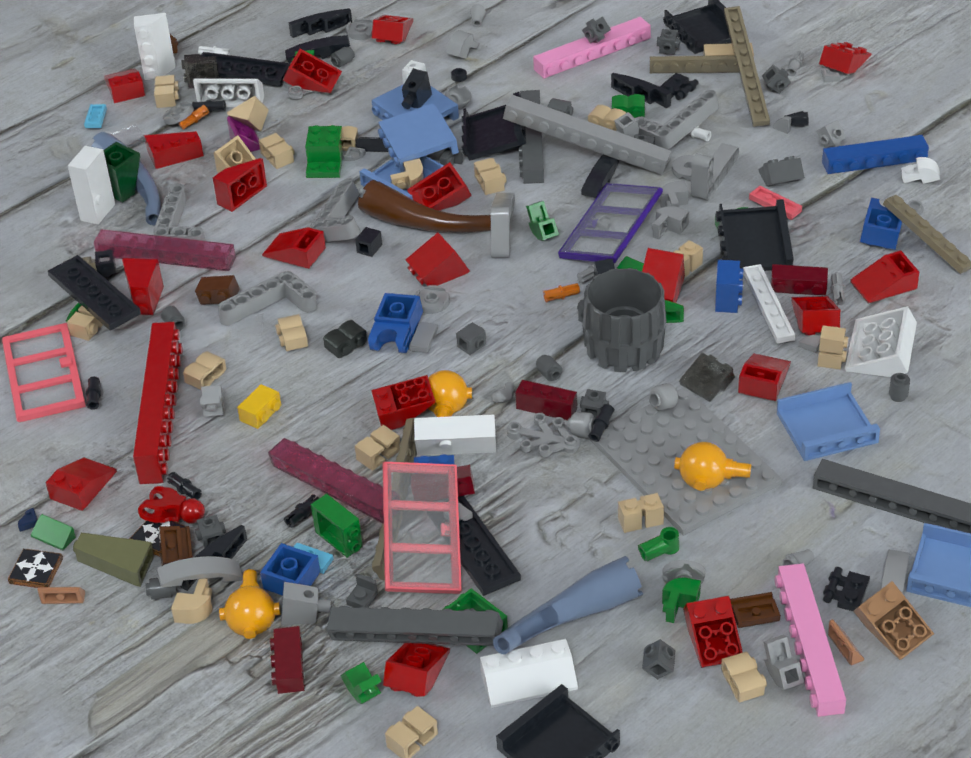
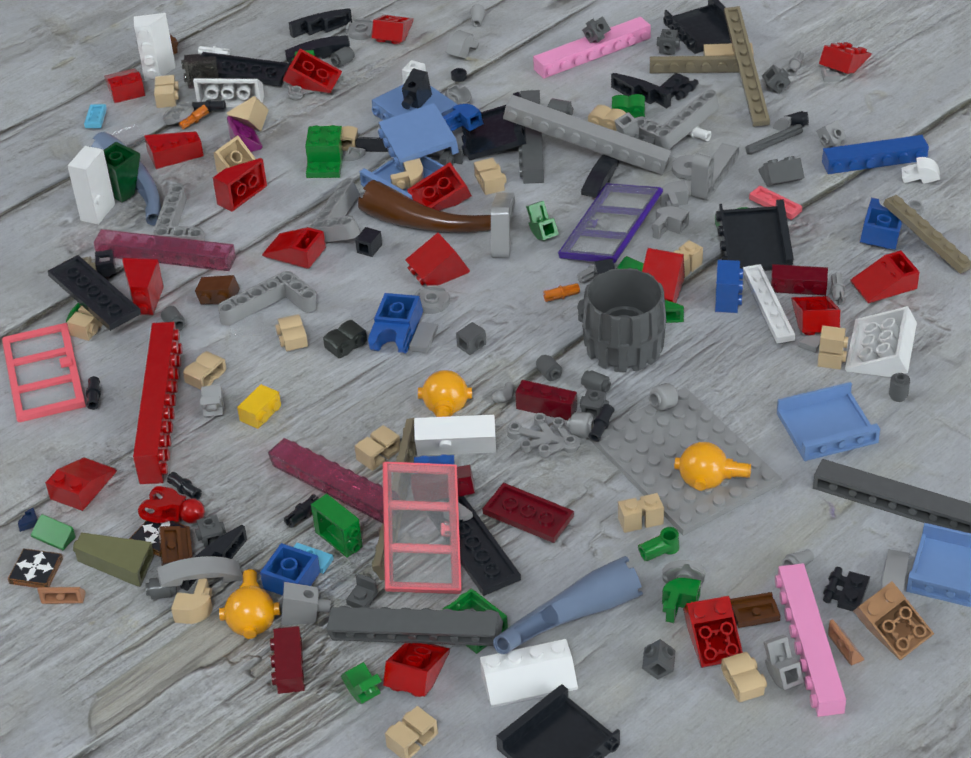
tan piece [259,133,295,169] -> none
red slope [371,375,436,430] -> none
clear smoke plate [679,352,735,402] -> none
red slope [738,353,791,401] -> none
none -> blue brick [443,104,483,131]
none -> dark red plate [482,482,574,543]
none -> dark grey brick [581,370,611,392]
none -> dark grey axle [745,124,803,154]

